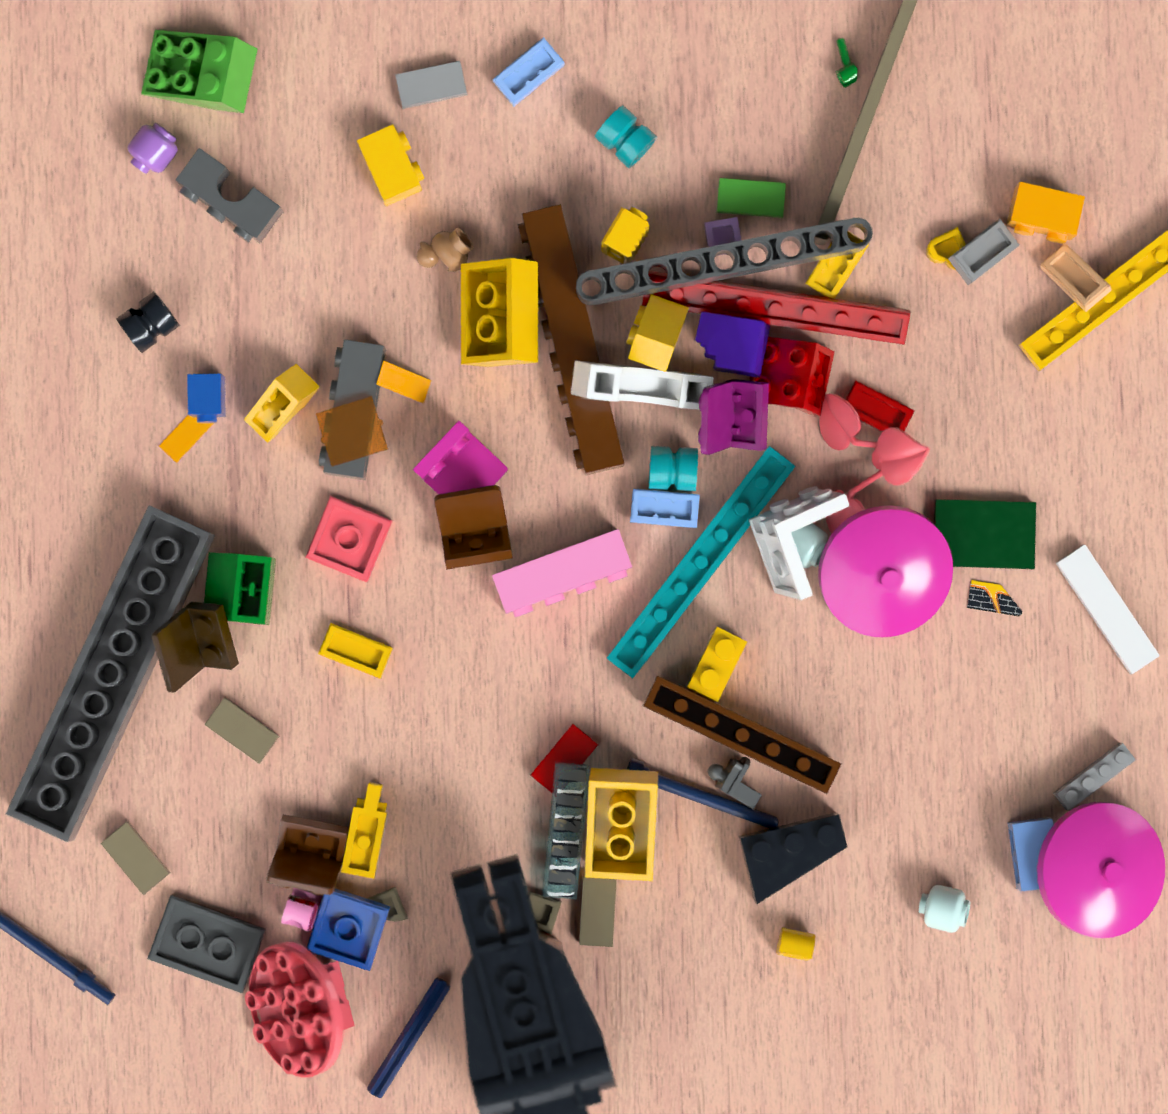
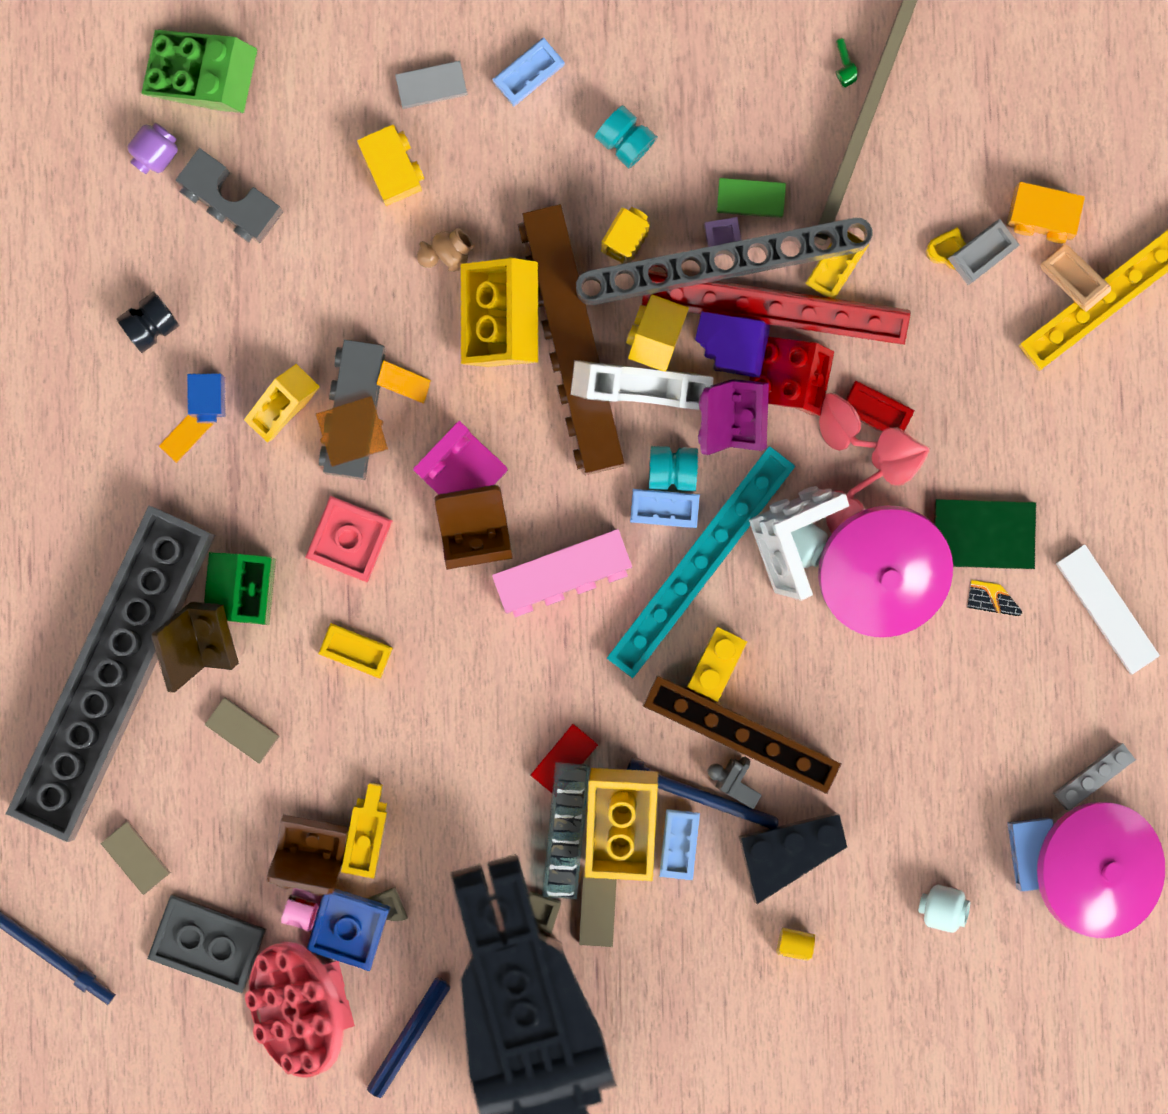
none -> light blue plate [659,809,700,880]

